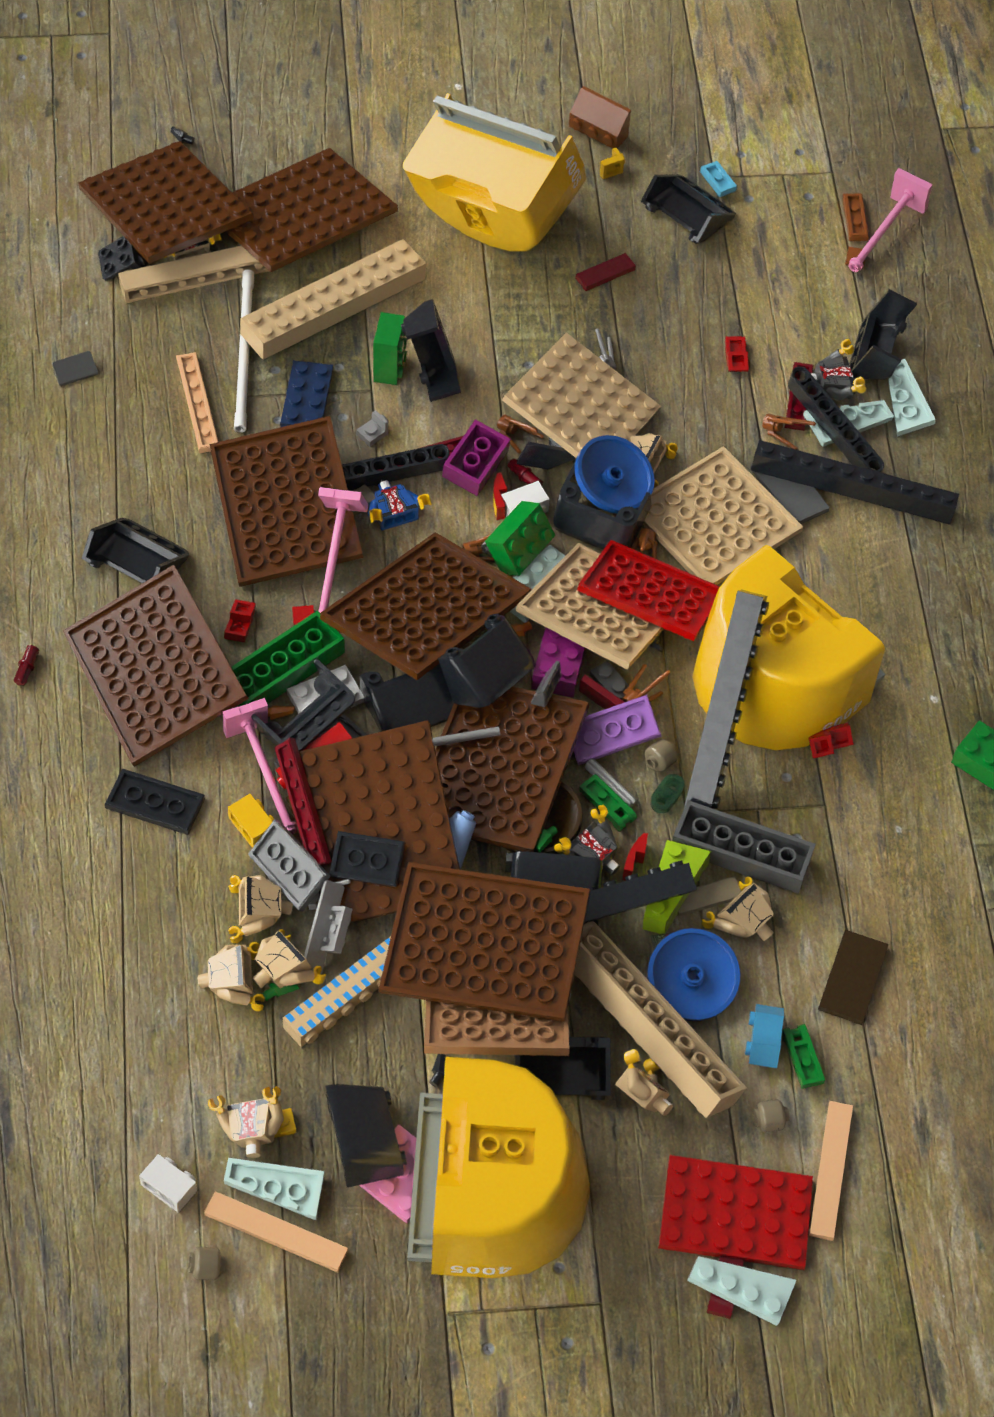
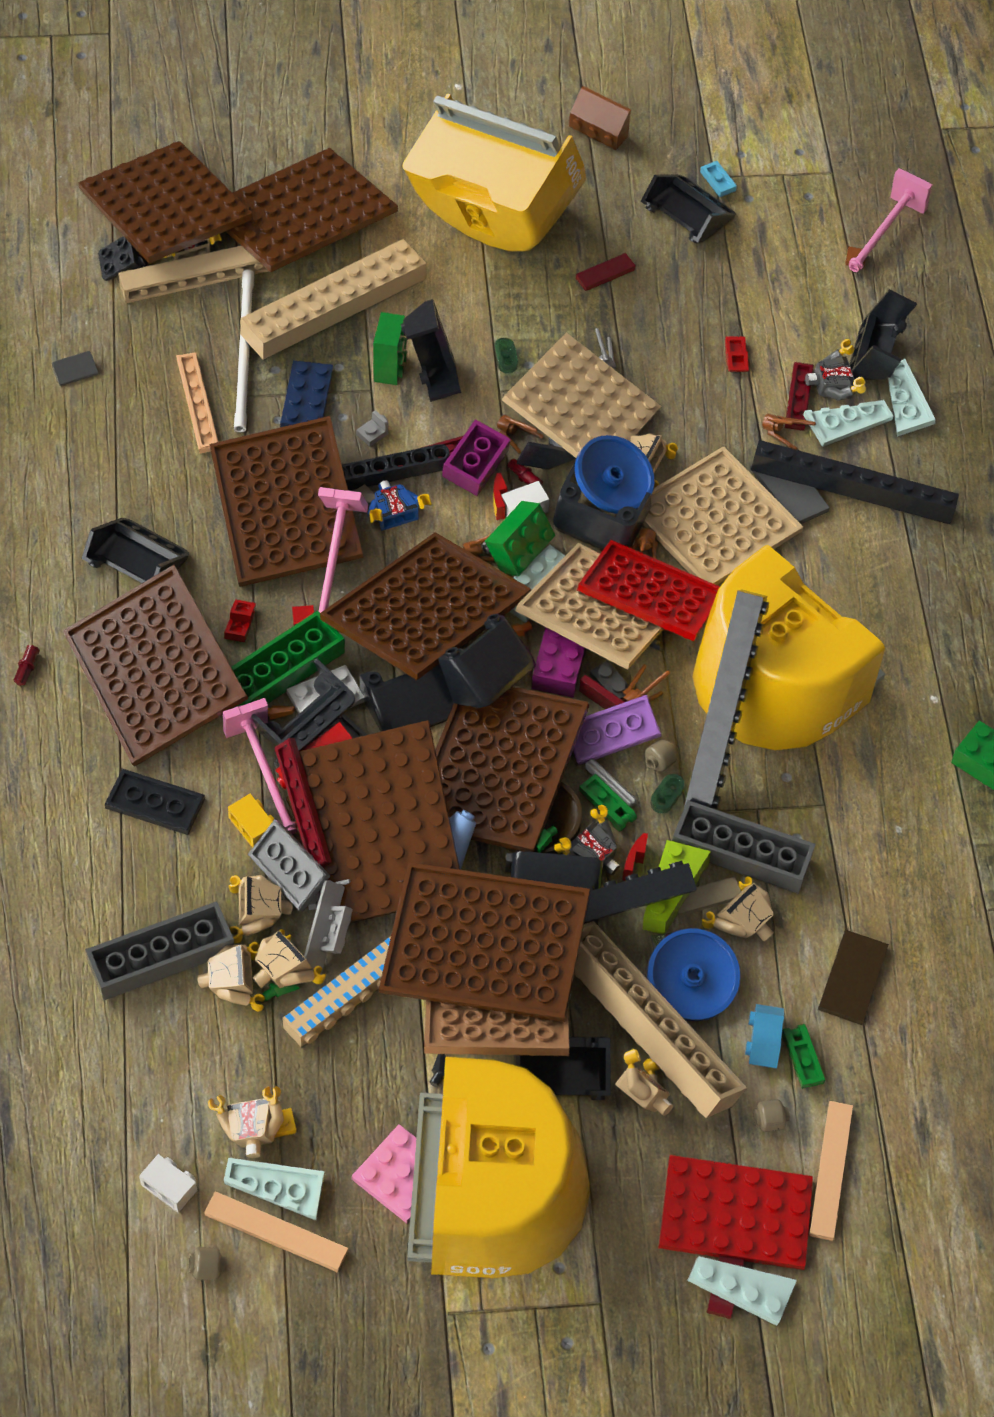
black bar [171,126,195,145] -> none
black windscreen [325,1084,407,1188] -> none
black tile [329,831,406,888] -> none
light grey bar [433,726,501,746] -> none
dark grey slope [531,661,562,707] -> none
yellow bracket [599,148,625,179] -> none
black beam [788,367,884,473] -> none
red slope [809,722,854,759] -> none
dark orange tile [842,193,869,241] -> none
none -> dark grey brick [85,901,234,1001]
none -> clear green plate [494,338,518,374]

